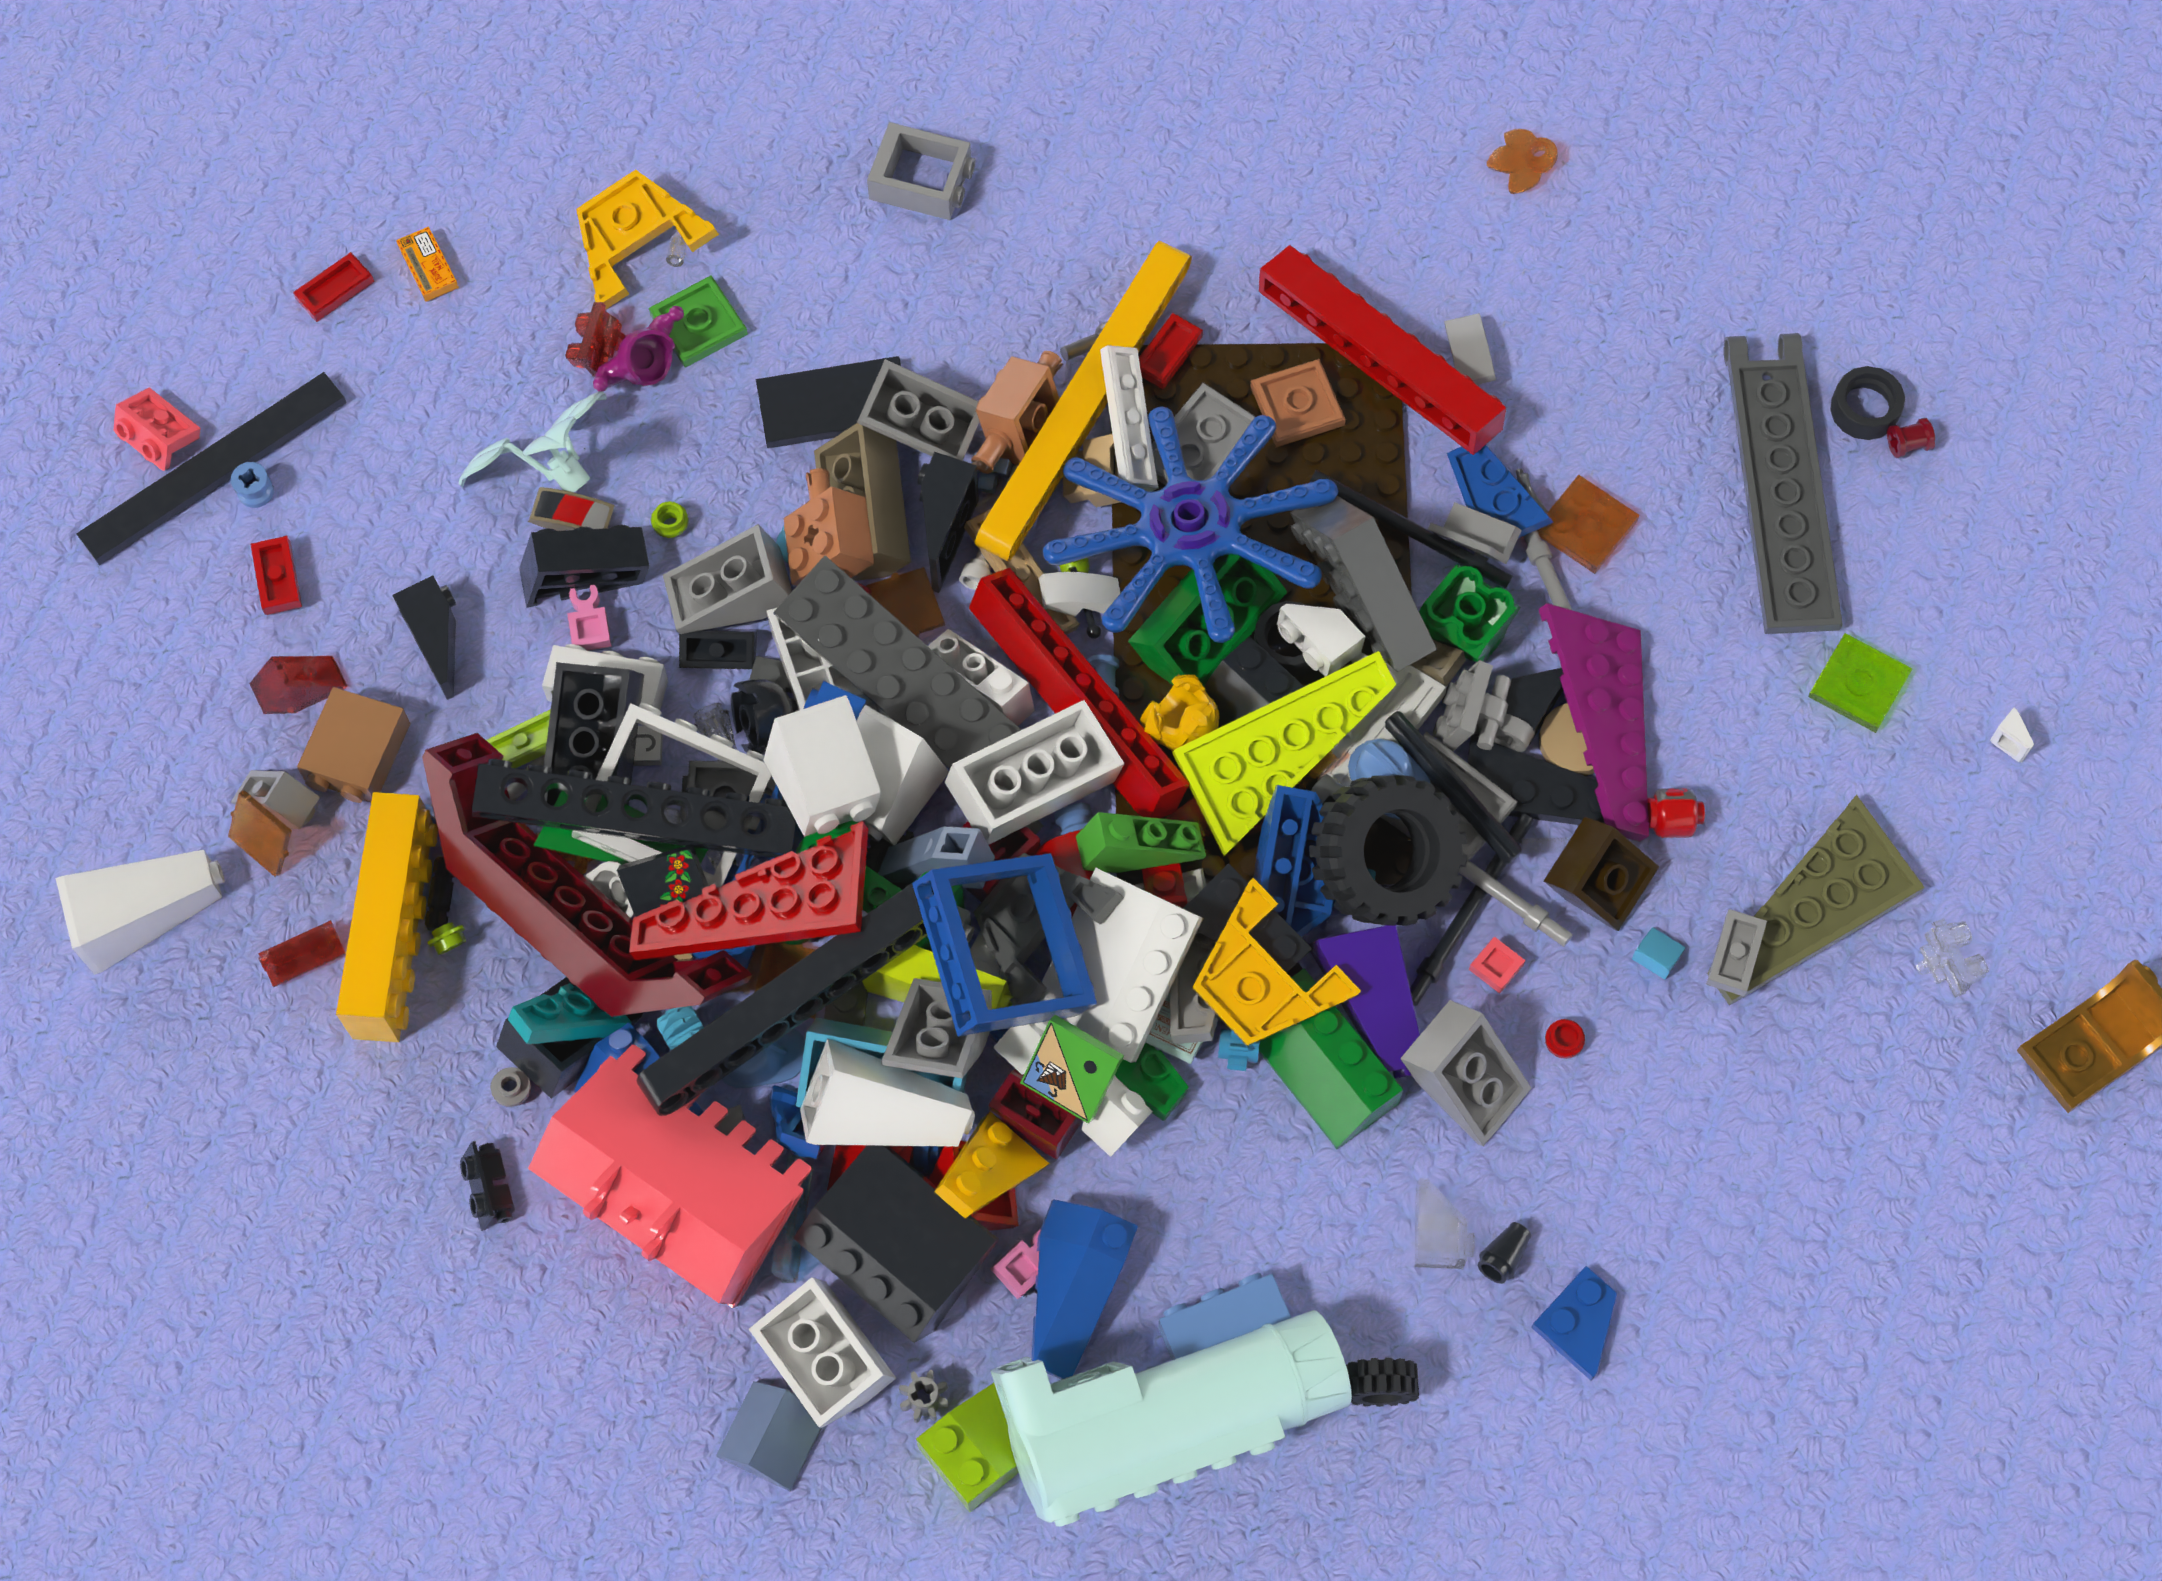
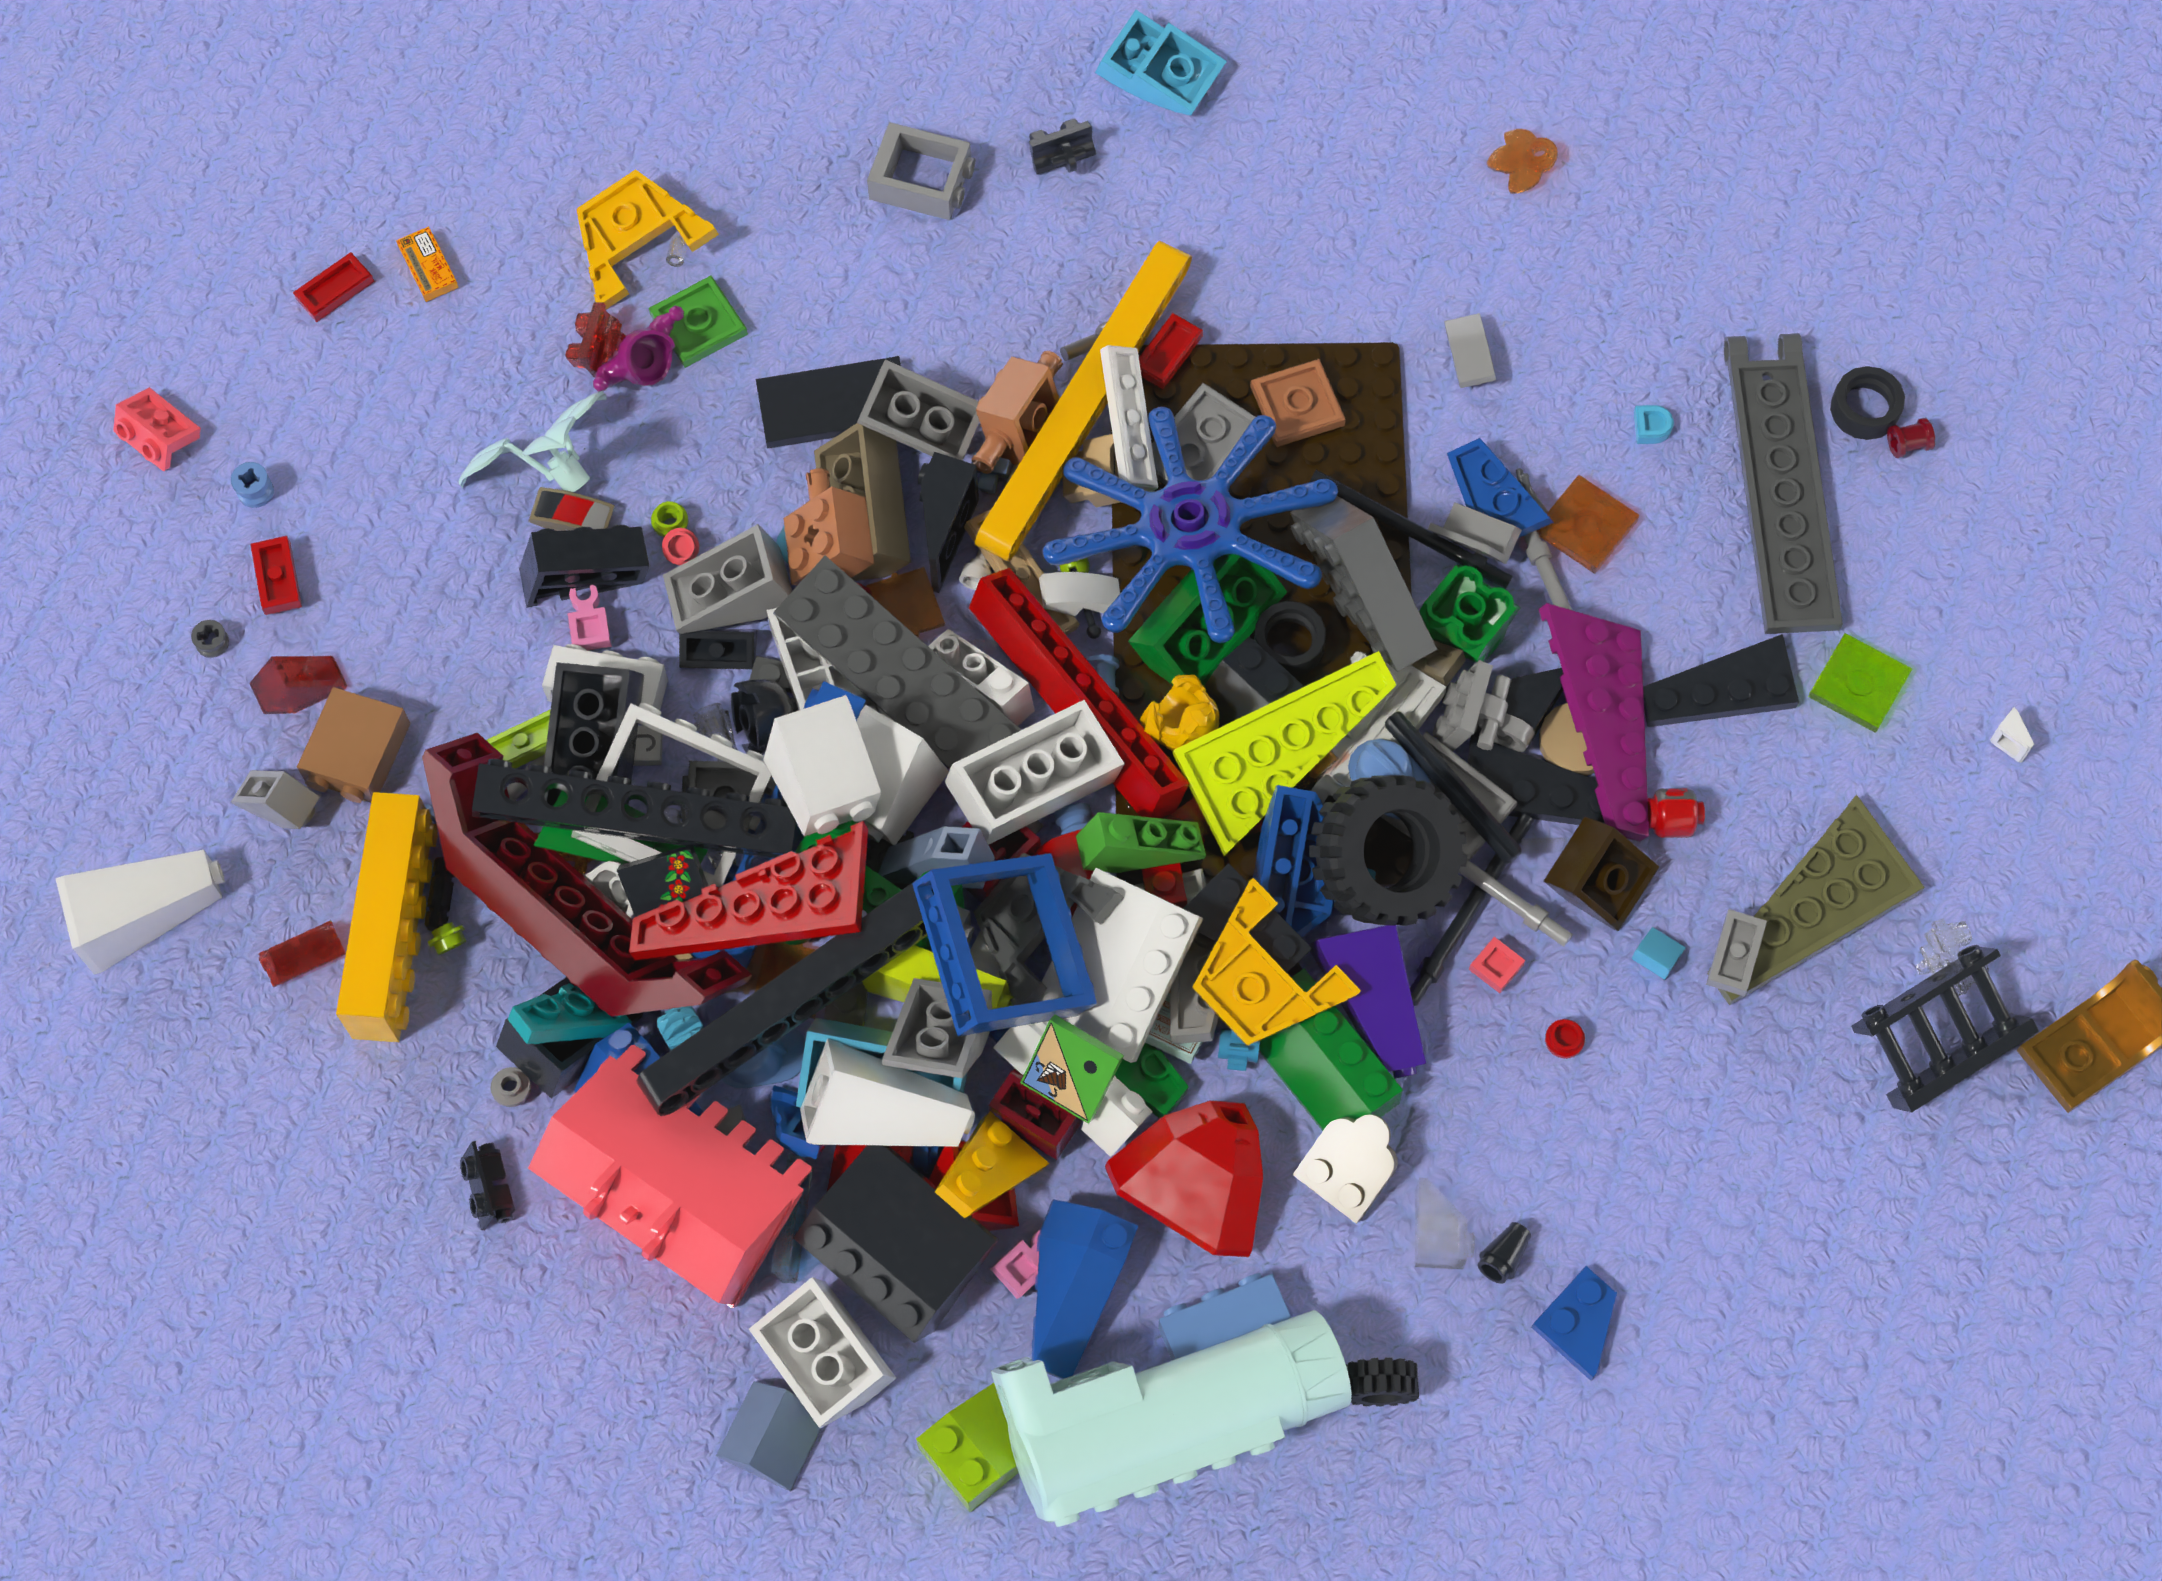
black tile [76,372,347,565] -> none
clear orange piece [228,790,292,877] -> none
black slope [392,575,456,700] -> none
light grey gear [899,1370,949,1423] -> none
red brick [1259,245,1507,455] -> none
white slope [1277,604,1365,677] -> none
light grey slope [1400,1000,1531,1147] -> none
none -> dark grey bush [191,620,229,658]
none -> coral plate [662,528,700,565]
none -> black hips [1029,118,1096,175]
none -> medium azure slope [1095,10,1227,116]
none -> red brick [1105,1100,1263,1257]
none -> plate [1292,1114,1398,1224]
none -> medium azure tile [1634,405,1674,444]
none -> black wing [1643,634,1799,727]
none -> black fence [1851,945,2039,1113]

